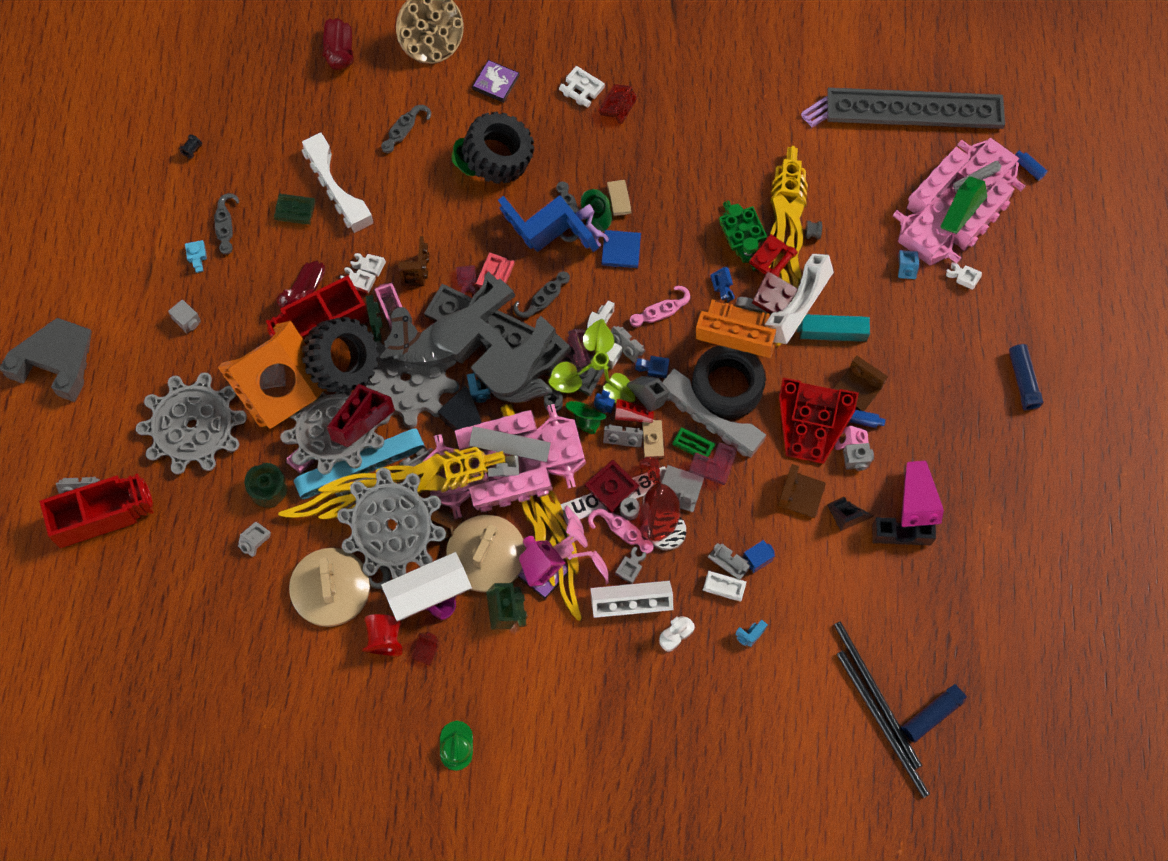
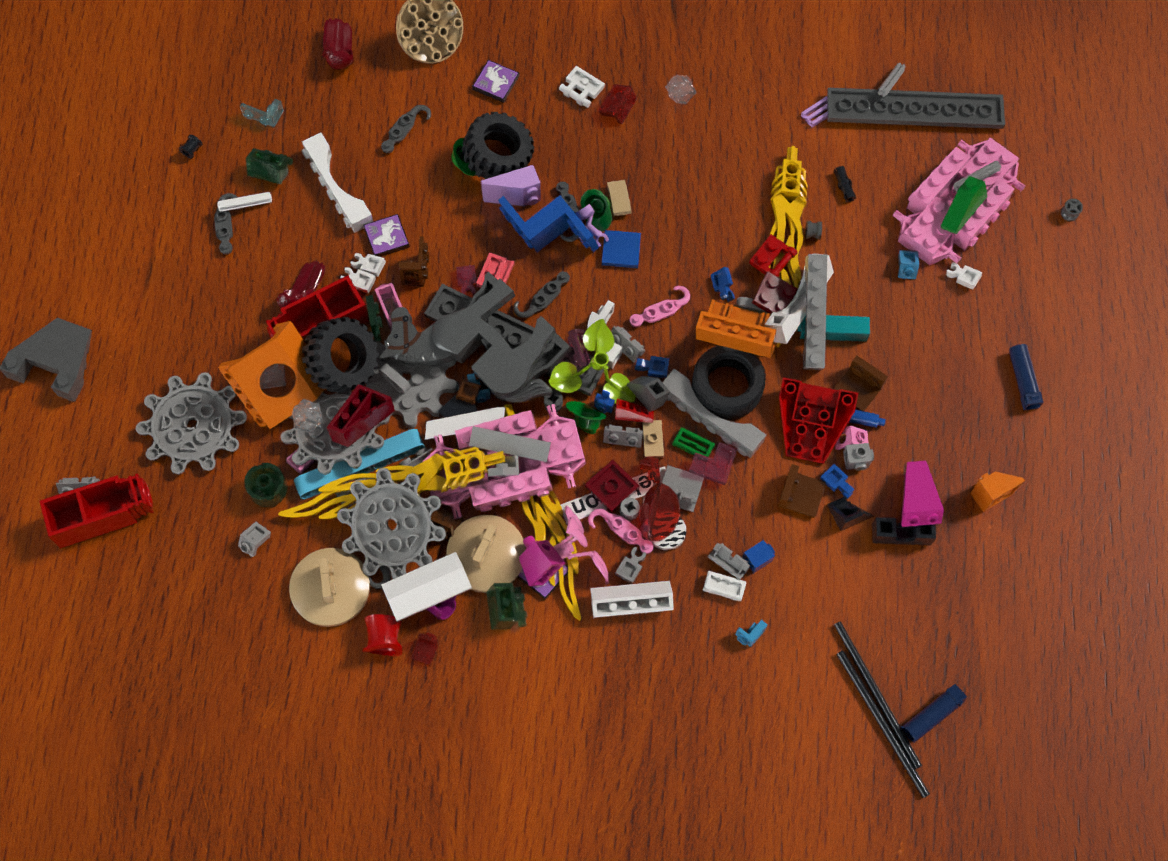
light grey brick [168,299,201,333] -> none
medium azure plate [185,240,207,273] -> none
clear green plate [273,193,316,225] -> none
green piece [440,721,473,771] -> none
white piece [659,616,695,652] -> none
green piece [719,200,767,272] -> none
blue cylinder [1015,150,1048,181] -> none
none -> white axle [217,192,272,212]
none -> clear light blue bracket [240,99,284,127]
none -> clear green brick [246,148,293,184]
none -> clear brick [292,399,322,433]
none -> tile [363,214,410,257]
none -> light grey beam [378,364,411,394]
none -> white sticker [425,407,505,440]
none -> reddish brown tile [456,380,481,404]
none -> lavender slope [481,165,541,206]
none -> clear brick [665,75,697,104]
none -> light grey arch [803,254,827,370]
none -> blue plate [820,464,854,499]
none -> black pin [834,166,857,203]
none -> light grey axle [878,63,905,97]
none -> orange slope [970,471,1025,512]
none -> dark grey wheel [1061,199,1083,221]

